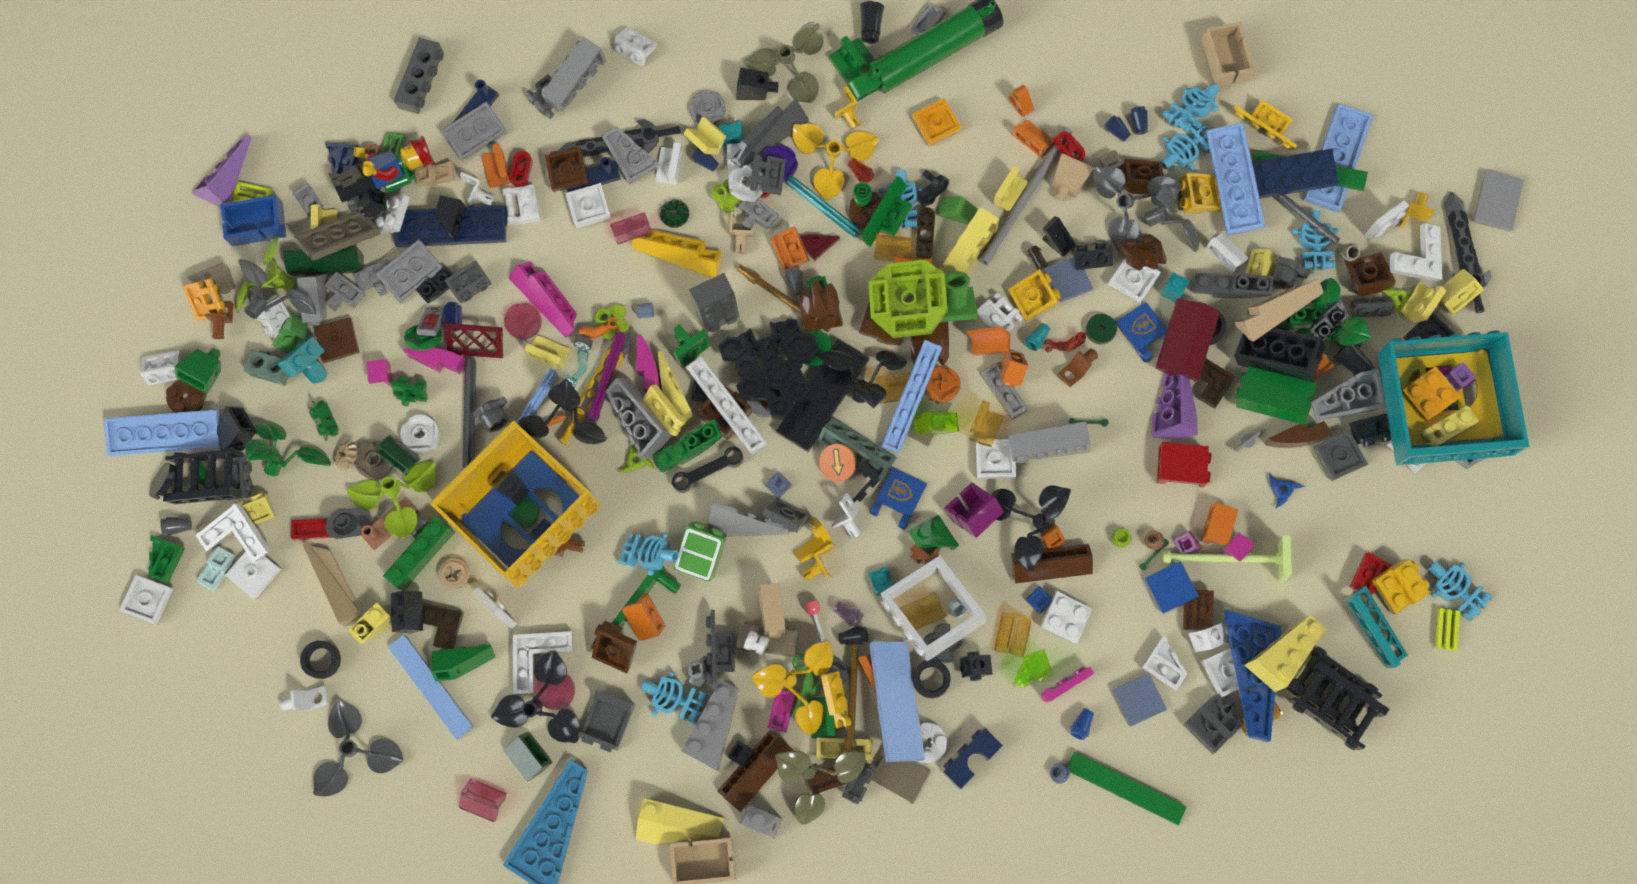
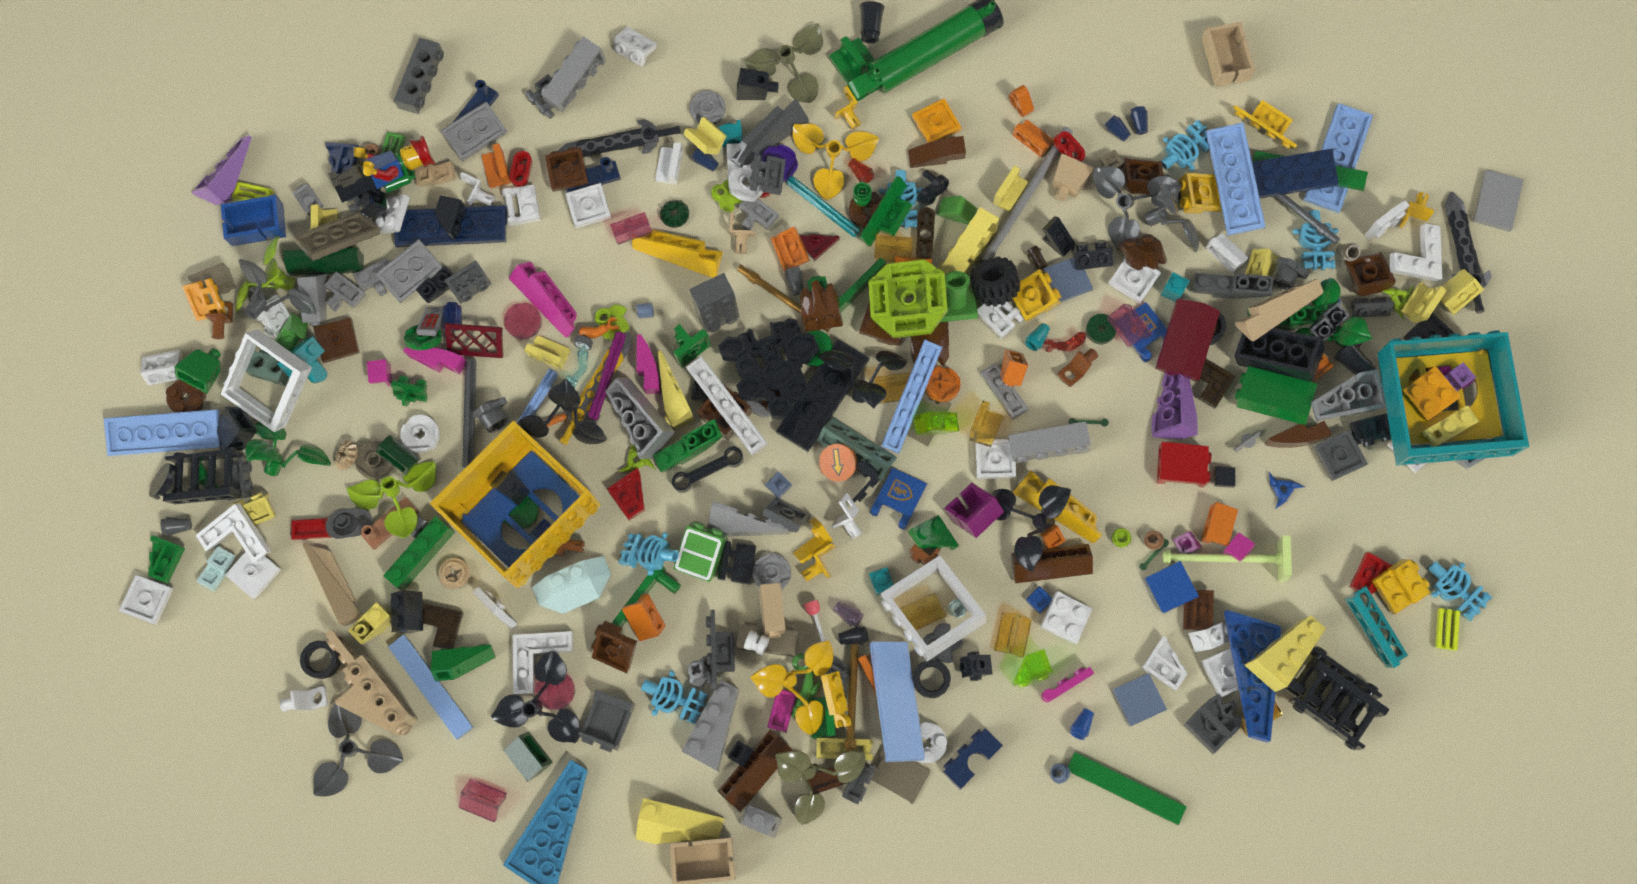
green hinge [309,400,339,441] -> none
light grey wing [601,126,661,184] -> none
light yellow plate [643,385,687,436] -> none
light grey tile [910,2,946,36] -> none
orange panel [967,326,1011,356] -> none
medium azure torso [1163,83,1219,132] -> none
none -> white window [221,329,312,432]
none -> tan wedge [325,630,418,736]
none -> light aqua wedge [532,556,611,614]
none -> red wing [607,468,645,521]
none -> black plate [717,541,757,585]
none -> light grey tile [753,553,791,590]
none -> green piece [839,257,886,313]
none -> reddish brown slope [908,136,966,168]
none -> black tyre [970,256,1020,307]
none -> yellow wedge [1013,470,1102,543]
none -> clear pink panel [1107,304,1152,347]
none -> black tile [1214,466,1235,488]

